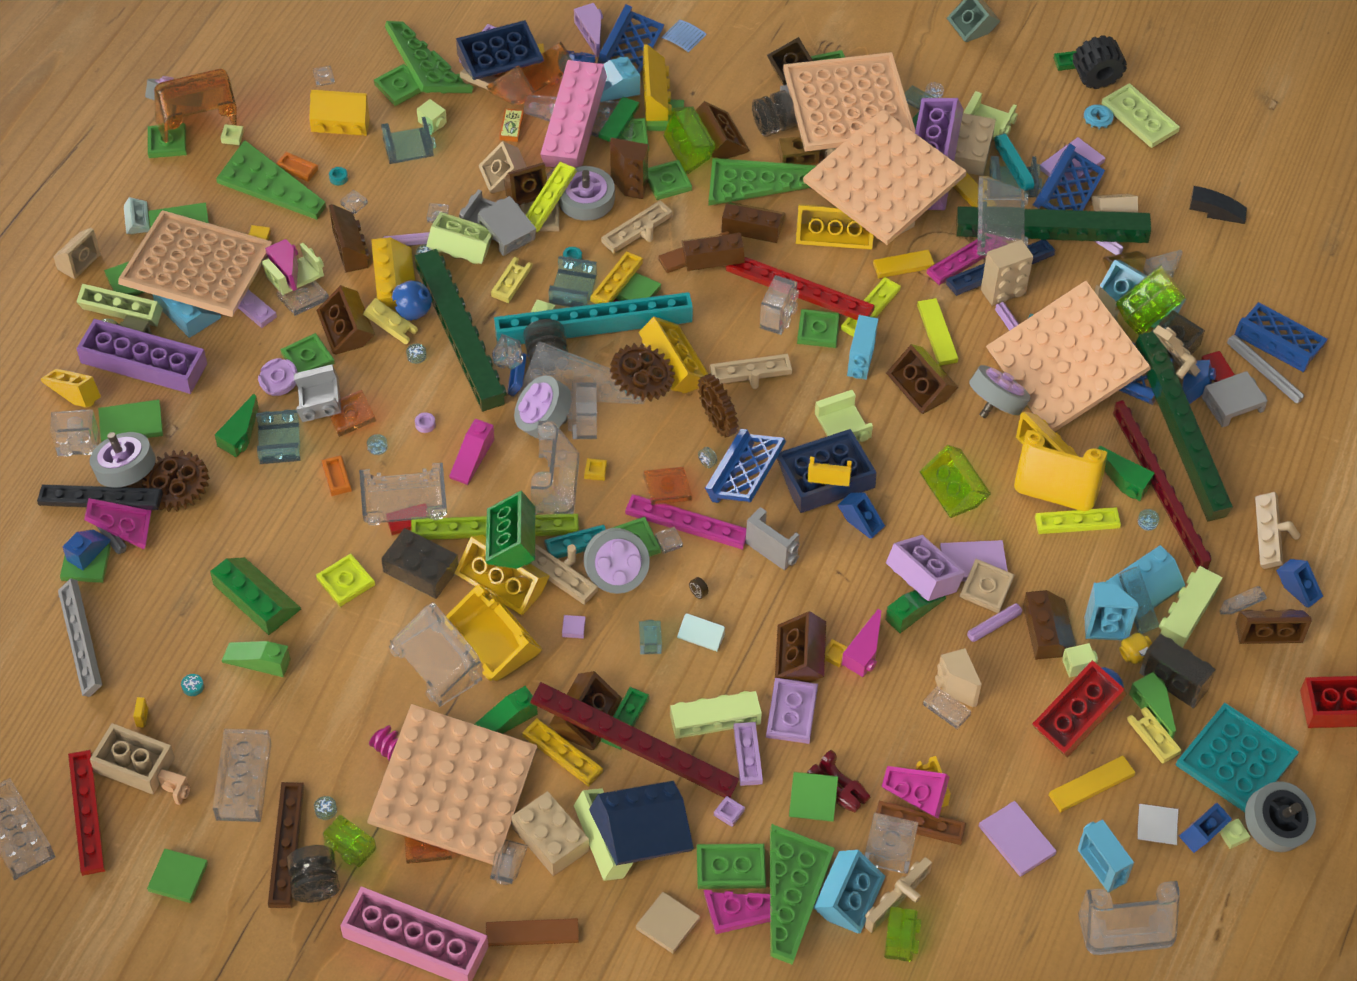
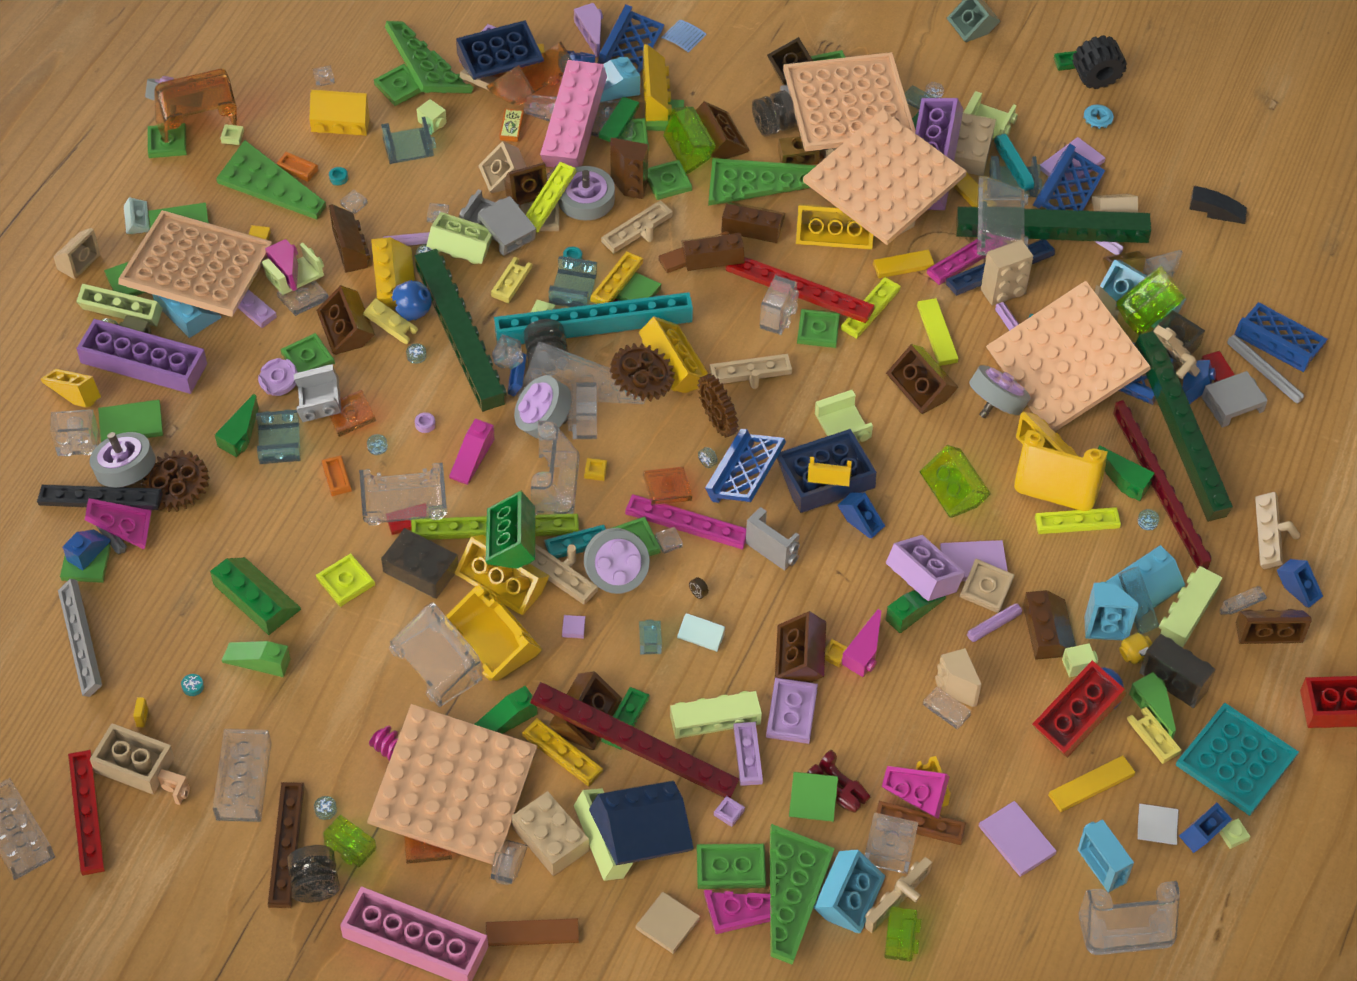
bright green tile [147,849,208,903] -> none
medium azure window [847,315,878,380] -> none
yellowish green plate [1101,83,1180,148] -> none
wheel [1245,782,1316,852] -> none

